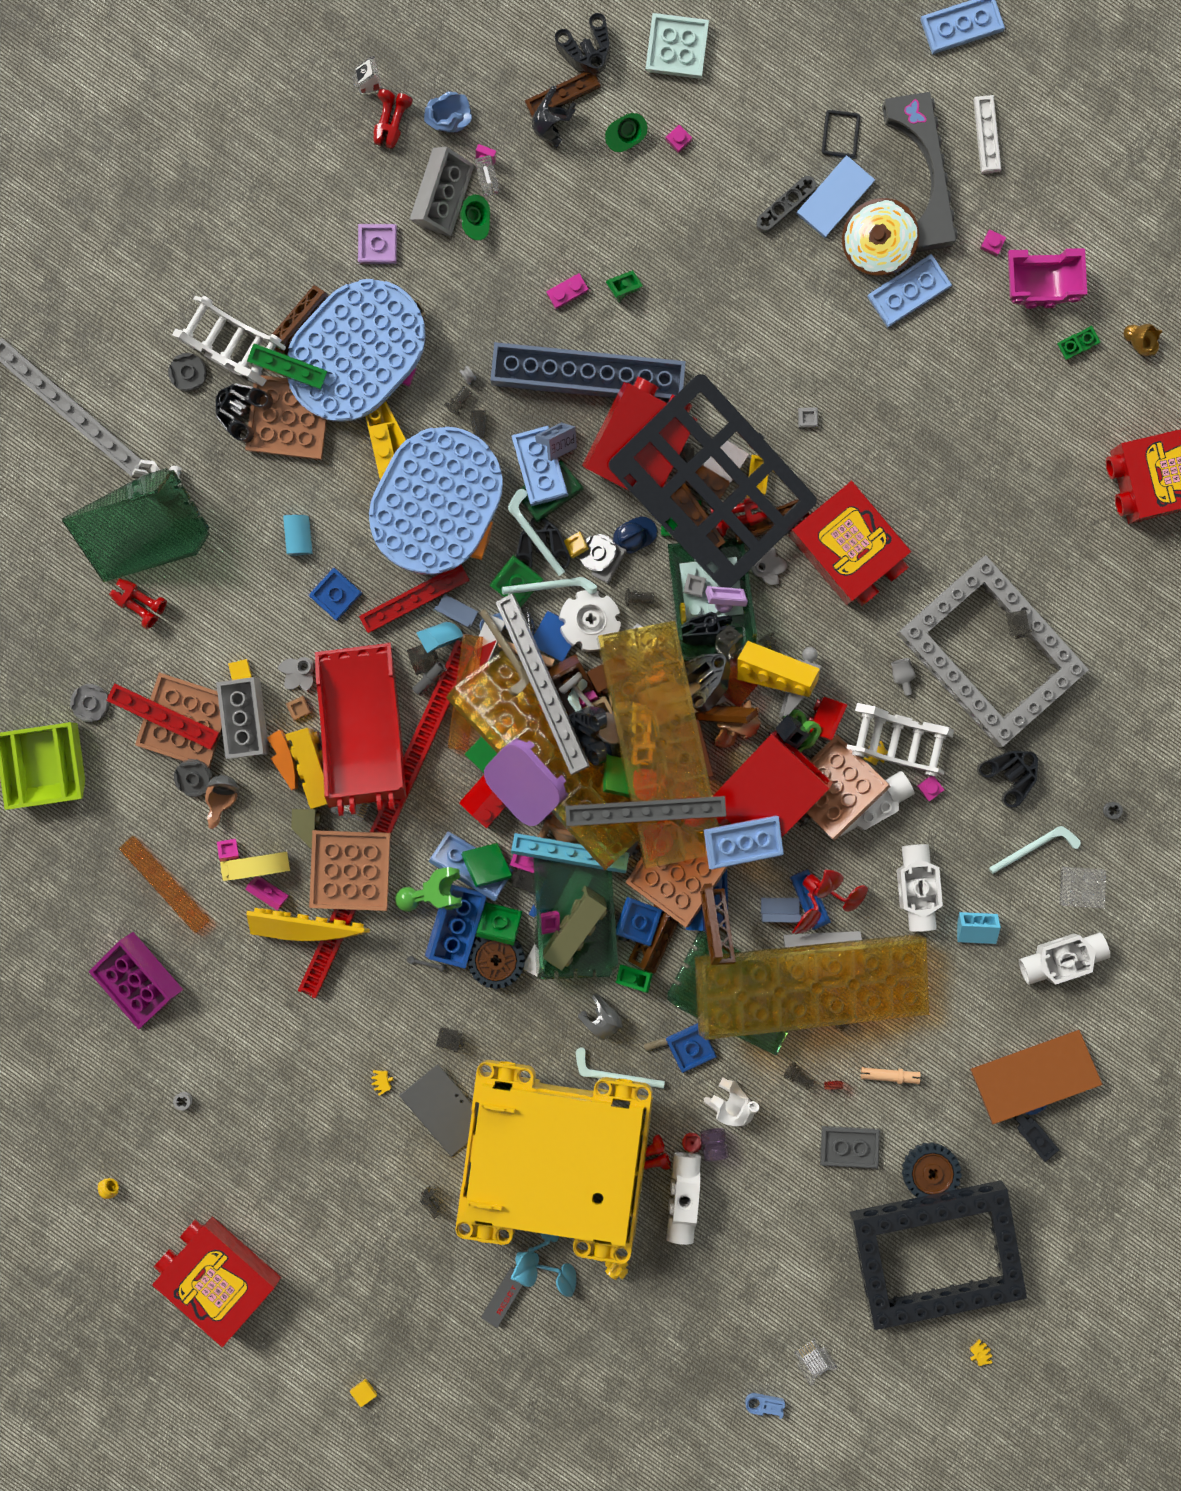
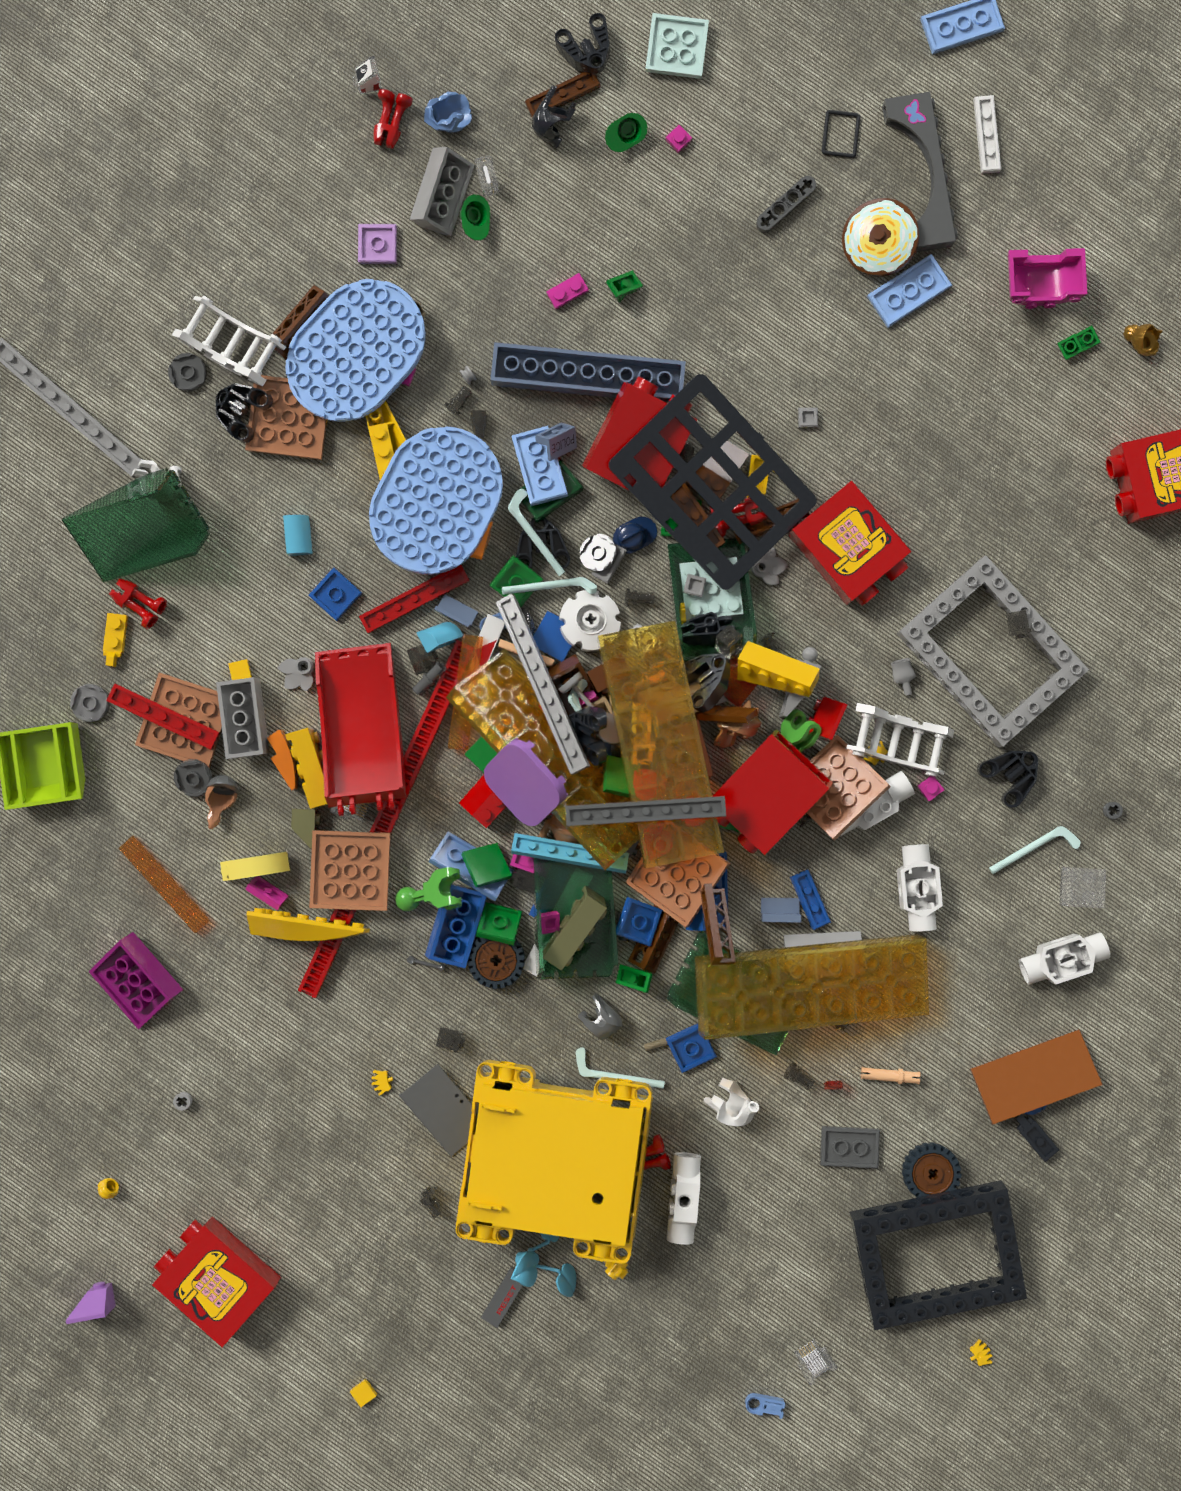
dark pink plate [217,839,239,862] -> none
green plate [247,343,327,390] -> none
medium nougat tile [286,696,312,721] -> none
dark pink plate [475,144,496,167] -> none
dark tan piece [480,609,530,696] -> none
yellow tile [564,531,589,558] -> none
red tile [682,1133,702,1153] -> none
clear purple wheel [700,1128,729,1161] -> none
light blue tile [704,816,784,870] -> none
lavender tile [705,586,748,613] -> none
black brick [775,714,810,749] -> none
red plant [791,870,868,934] -> none
light blue tile [796,155,875,238] -> none
medium azure brick [957,912,1000,944] -> none
dark pink plate [980,229,1006,256] -> none
none -> medium lavender slope [66,1282,116,1324]
none -> yellow hinge [103,613,128,667]

